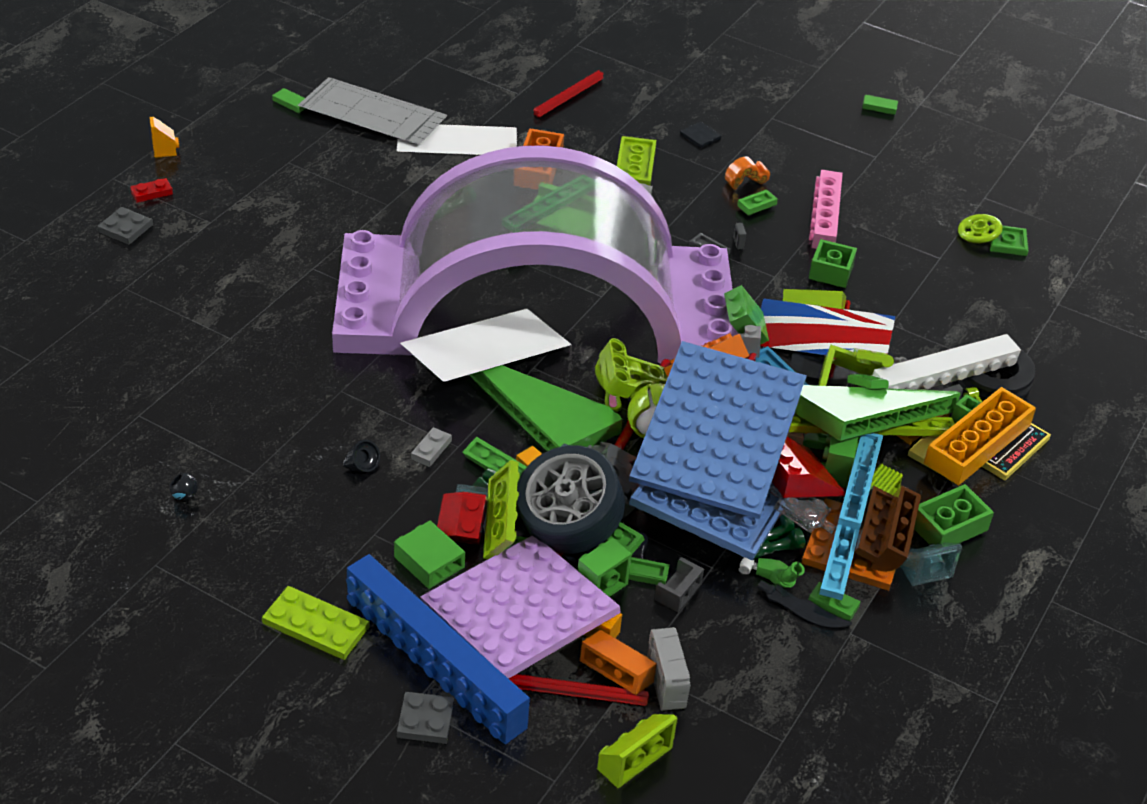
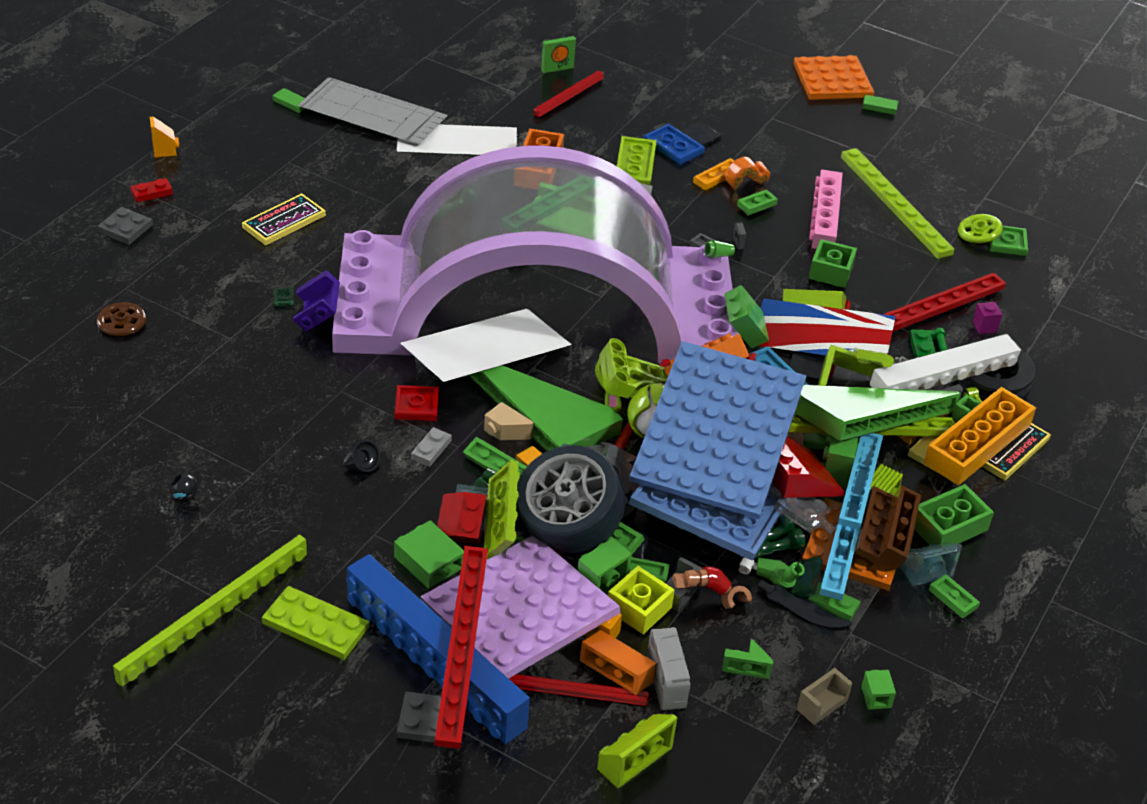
light grey brick [740,325,761,358] -> none
bright green tile [847,374,889,389] -> none
none -> reddish brown plate [96,302,146,337]
none -> lime plate [113,535,307,687]
none -> tile [242,194,326,245]
none -> clear green tile [273,287,294,306]
none -> dark purple panel [293,270,340,332]
none -> red tile [394,385,439,421]
none -> red plate [434,546,488,749]
none -> tan slope [484,402,534,440]
none -> bright green tile [541,36,576,73]
none -> neon yellow brick [608,566,675,634]
none -> blue tile [643,124,705,165]
none -> nougat piece [673,566,752,609]
none -> light orange tile [693,158,734,190]
none -> bright green cone [704,240,735,259]
none -> bright green slope [722,639,773,679]
none -> clear green tile [791,556,823,598]
none -> orange plate [793,55,874,100]
none -> dark tan panel [797,668,852,725]
none -> lime plate [841,148,954,259]
none -> bright green brick [861,670,896,709]
none -> red plate [883,273,1006,332]
none -> green plate [909,328,948,358]
none -> bright green plate [929,574,980,618]
none -> magenta brick [972,302,1003,334]

